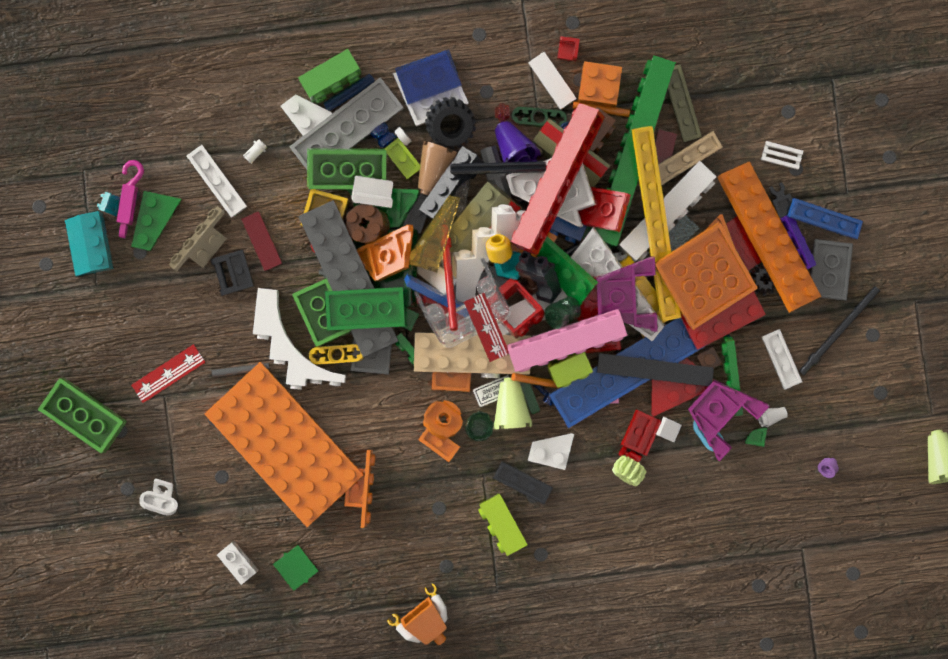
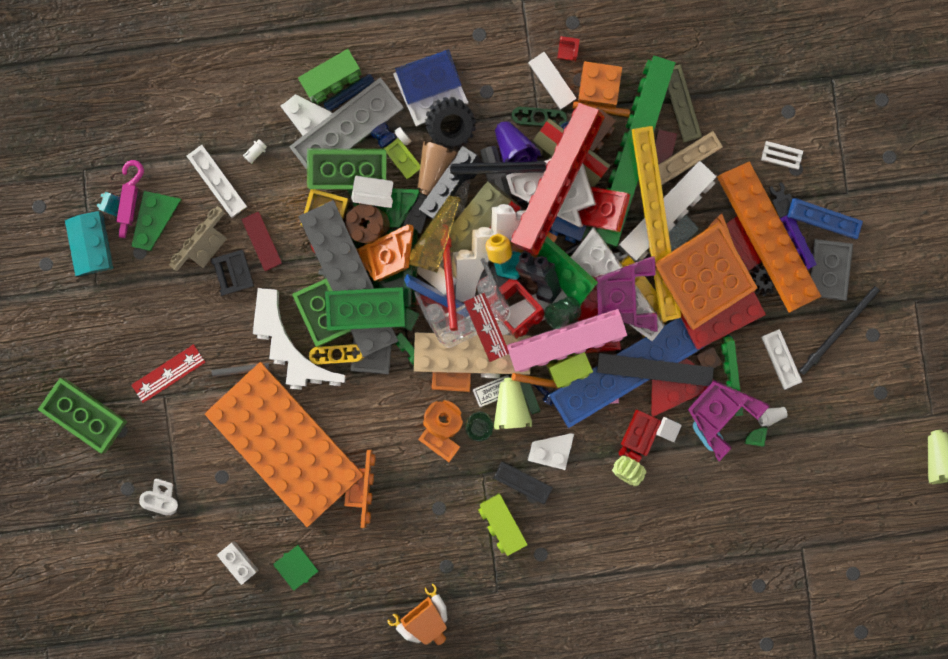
clear red plate [495,103,510,122] -> none
medium lavender tile [818,458,839,478] -> none

